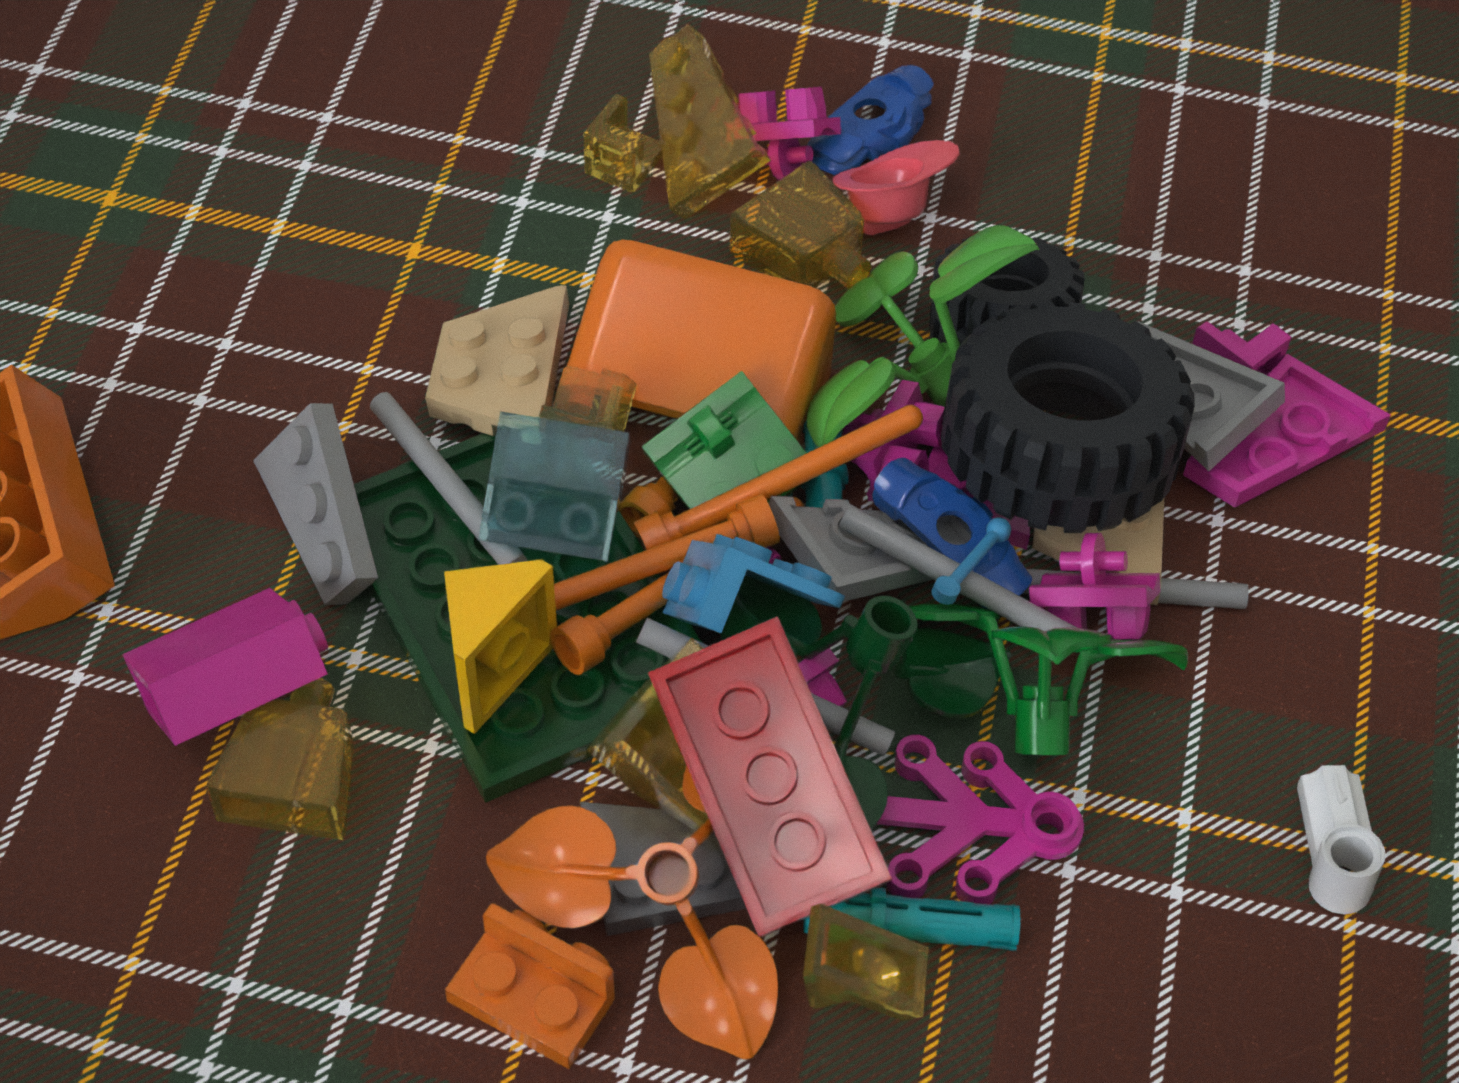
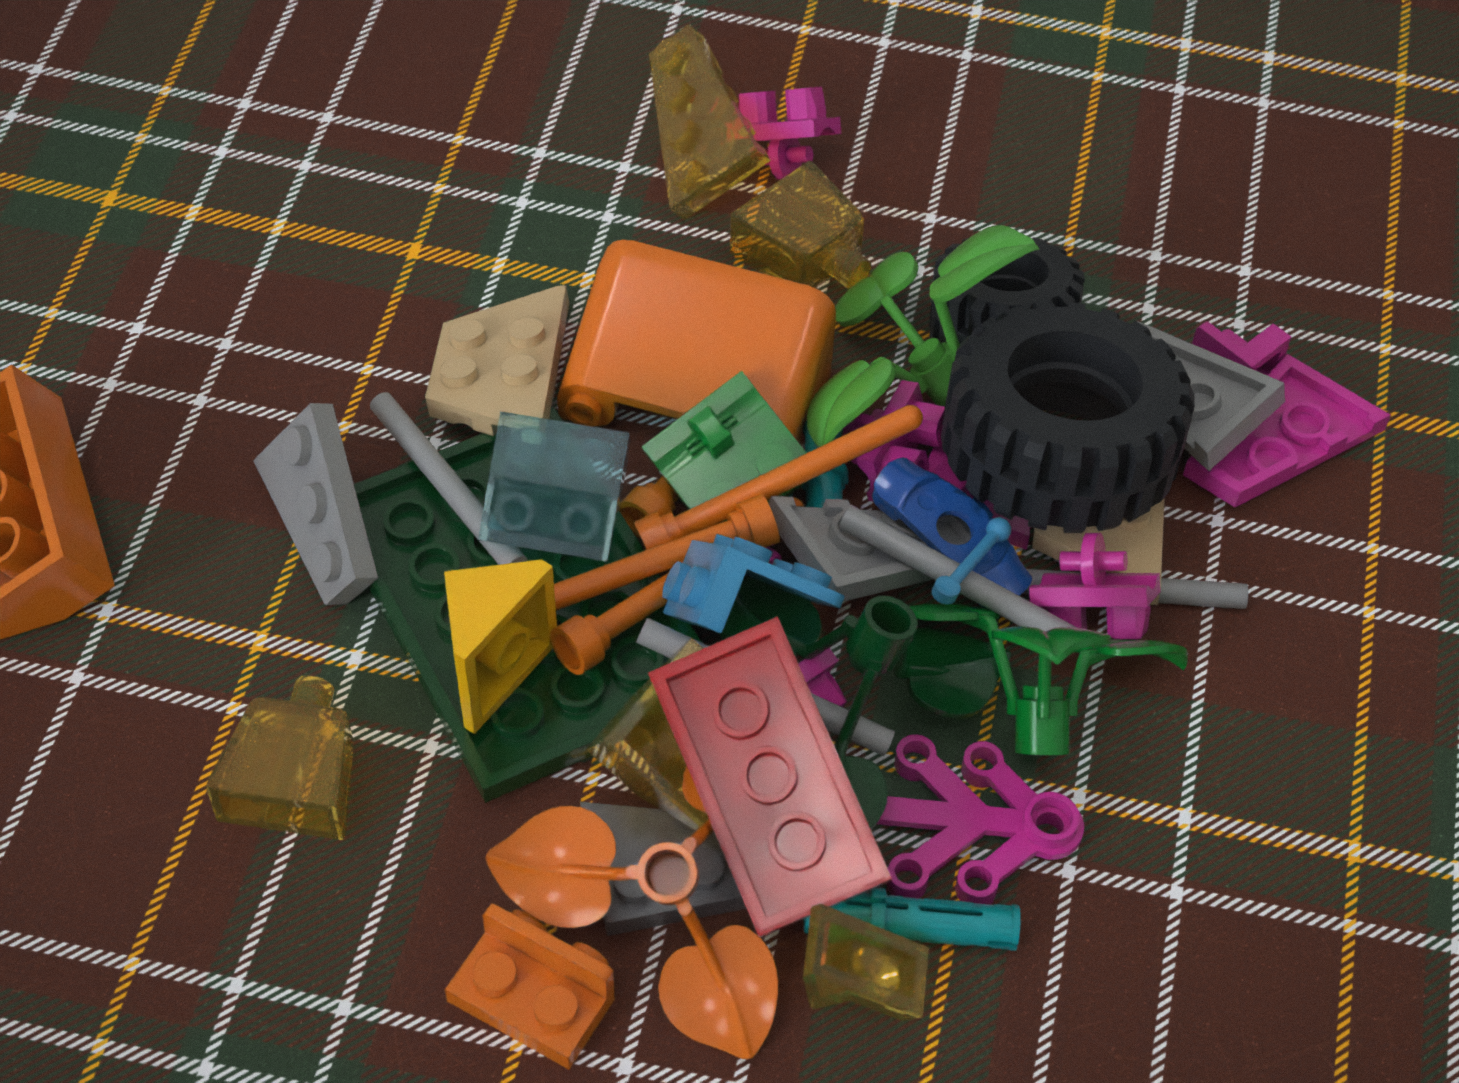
dark pink brick [122,588,328,746] -> none
clear yellow panel [538,366,637,444] -> none
clear yellow panel [583,94,664,193] -> none
blue piece [806,65,934,175] -> none
coral piece [833,140,960,235] -> none
white piece [1297,765,1385,914] -> none

